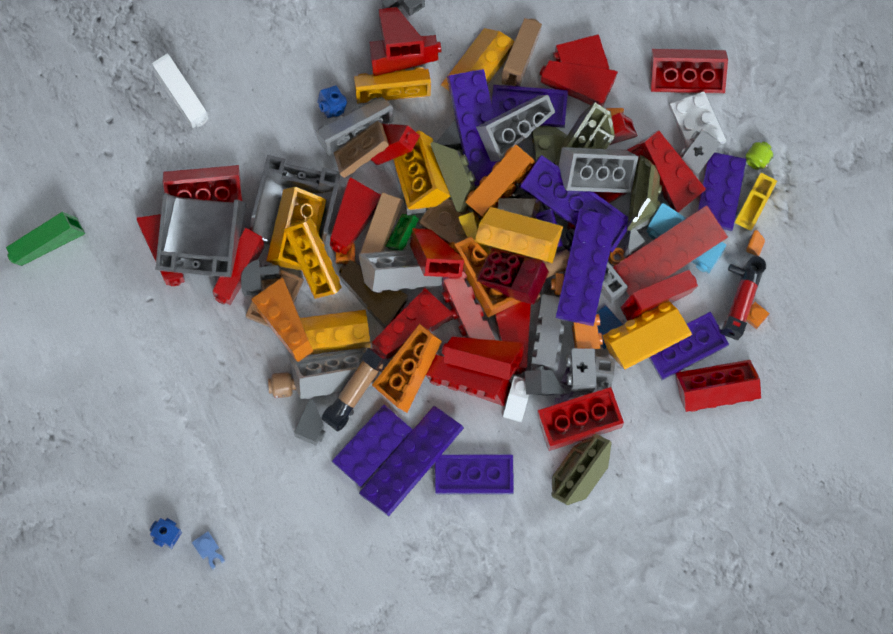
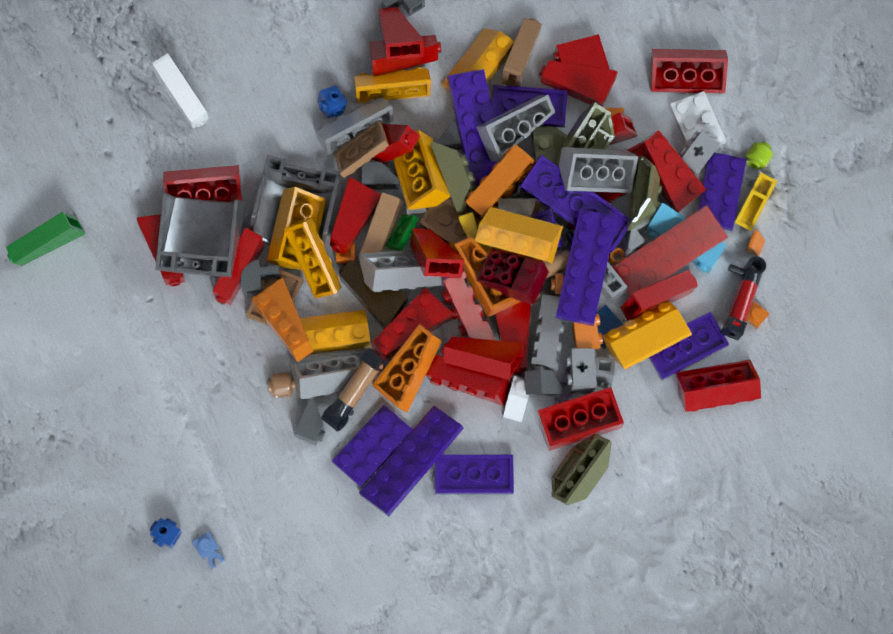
none -> dark grey slope [362,159,400,190]

